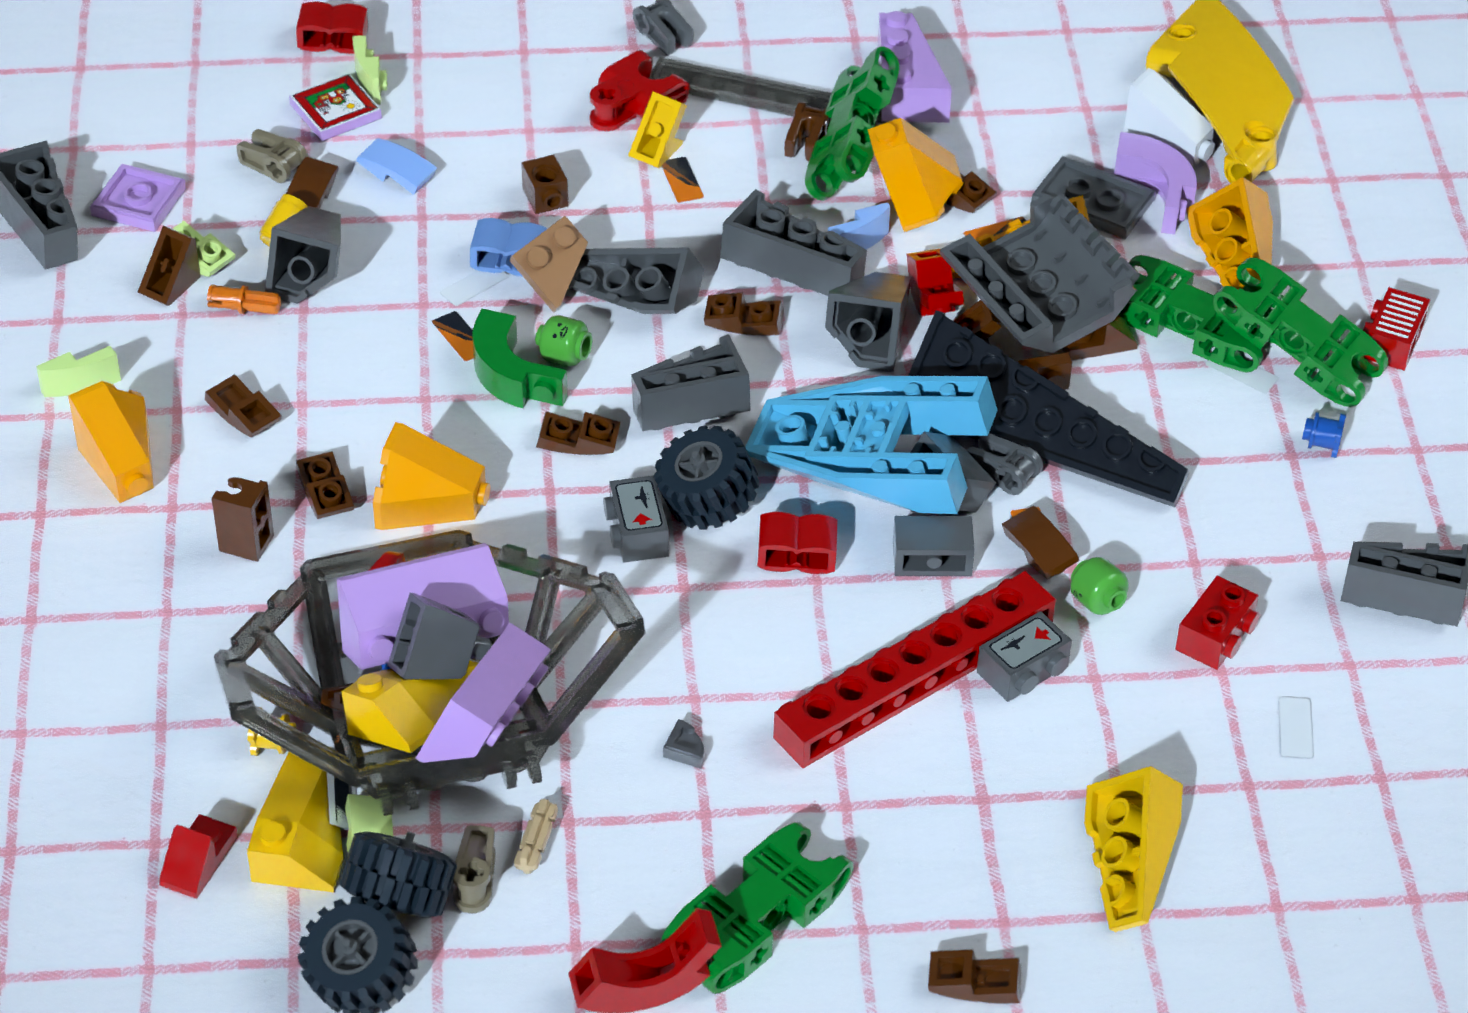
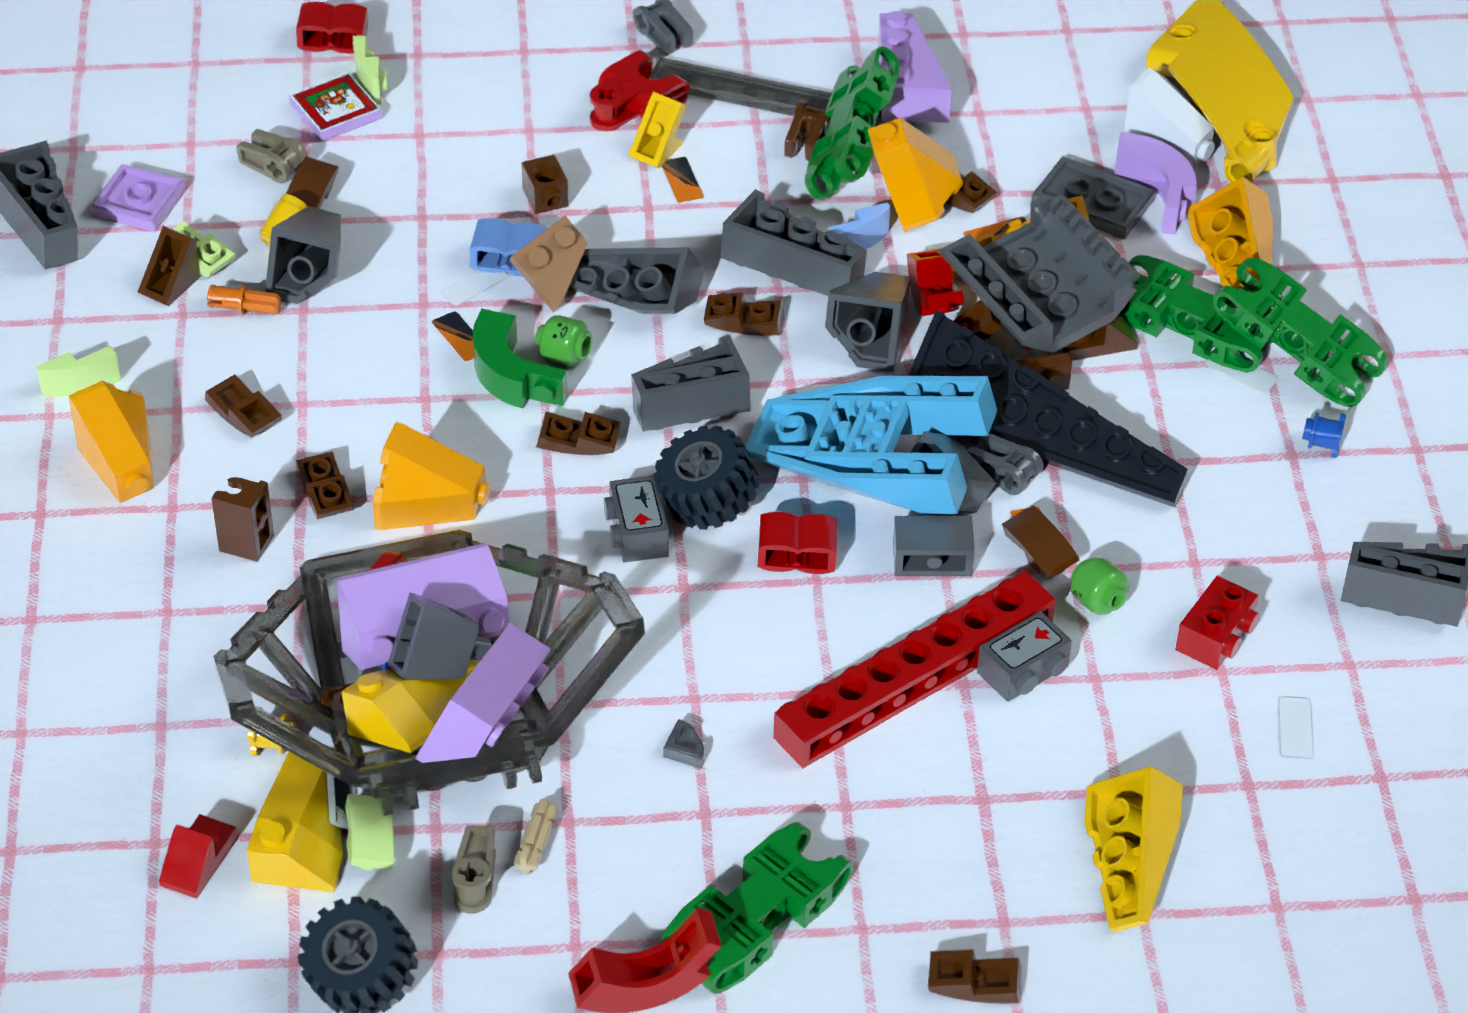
black wheel [339,831,458,917] -> none
light blue slope [356,138,437,195] -> none
red brick [1363,287,1431,371] -> none

